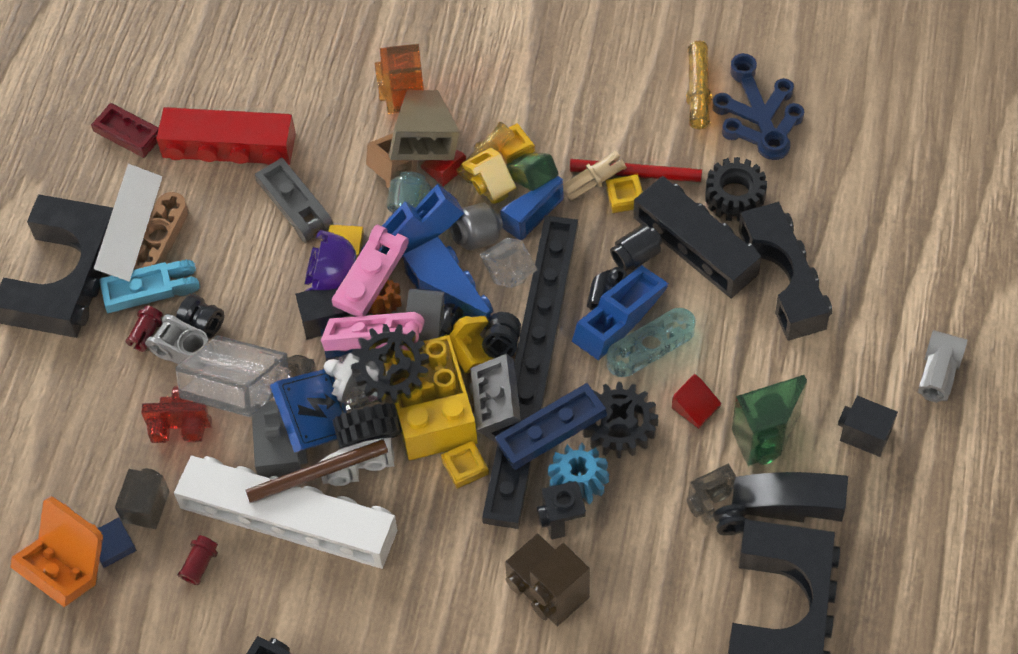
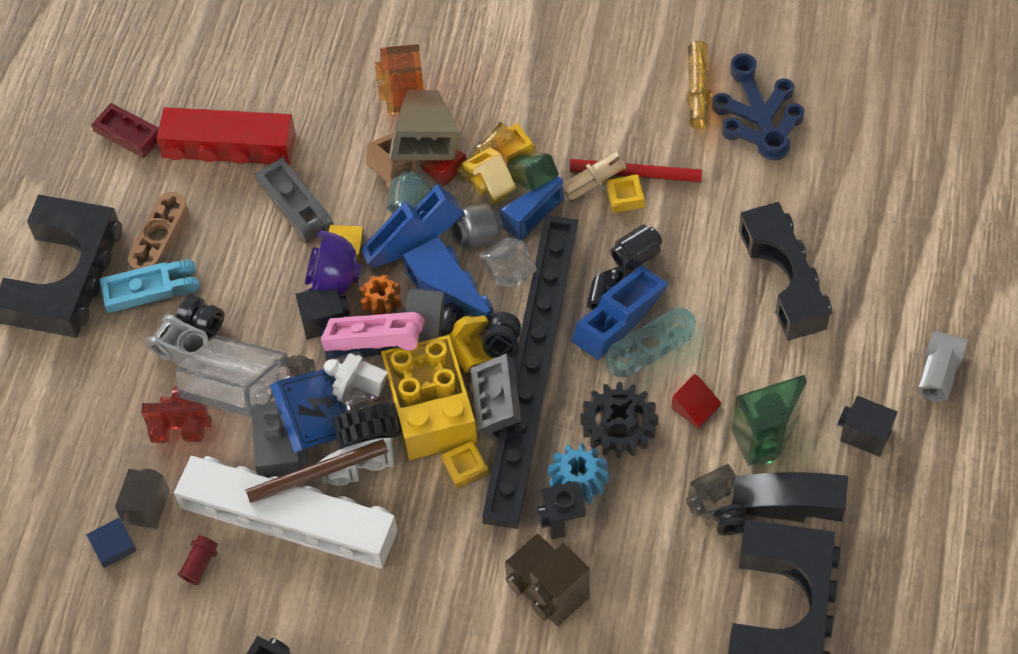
orange bracket [10,496,103,607] -> none
white sticker [94,164,162,282] -> none
dark red pin [125,306,163,352] -> none
bright pink plate [332,225,409,316] -> none
black gear [351,324,430,403] -> none
dark blue plate [495,383,607,470] -> none
black brick [634,176,762,299] -> none
black tyre [705,157,767,222] -> none

